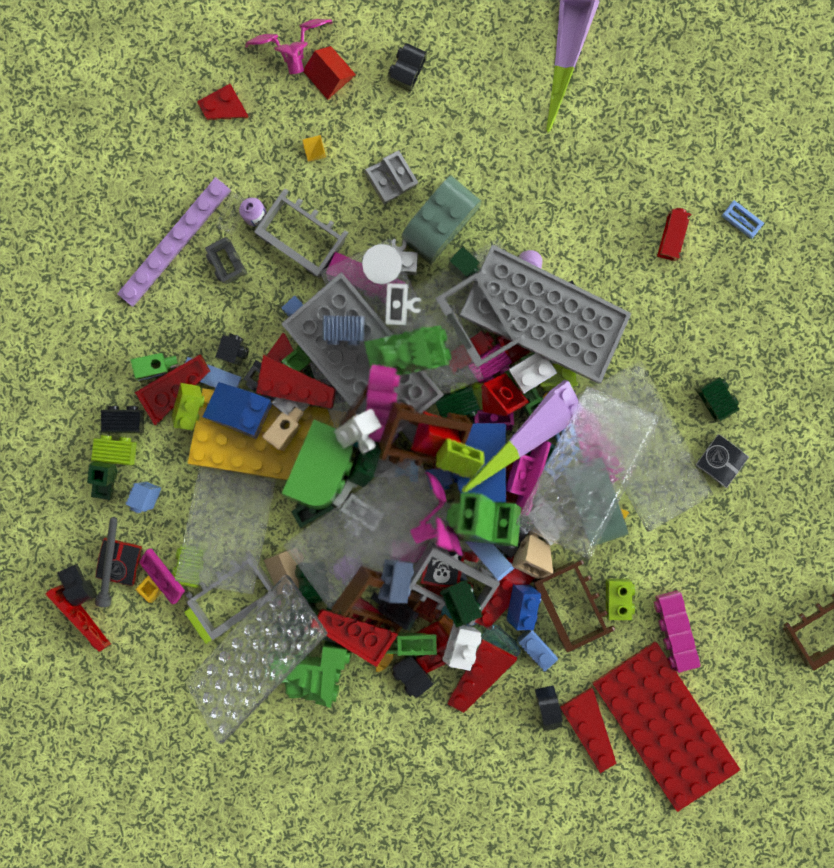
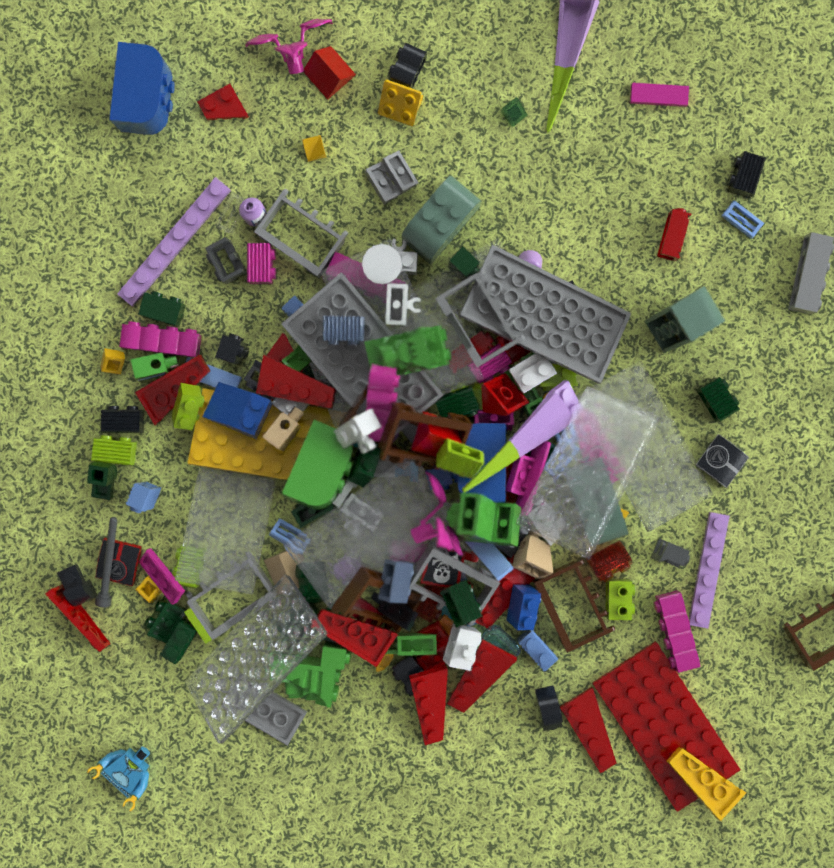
none -> dark azure torso [87,746,150,812]
none -> yellow slope [100,348,125,375]
none -> blue brick [110,42,175,135]
none -> dark pink brick [119,321,202,358]
none -> dark green brick [138,291,186,327]
none -> dark green bracket [144,595,187,643]
none -> dark green brick [160,618,197,664]
none -> light grey tile [222,673,307,746]
none -> dark pink brick [247,243,276,284]
none -> light blue tile [269,518,312,554]
none -> yellow bracket [378,79,424,126]
none -> red wing [409,665,448,745]
none -> clear green slope [501,97,528,127]
none -> clear red brick [586,540,632,582]
none -> dark pink tile [630,83,689,107]
none -> sand green brick [645,286,725,353]
none -> dark grey window [651,538,690,568]
none -> yellow wing [666,747,746,821]
none -> lavender plate [689,512,730,628]
none -> black brick [727,151,766,198]
none -> light grey brick [788,232,834,315]

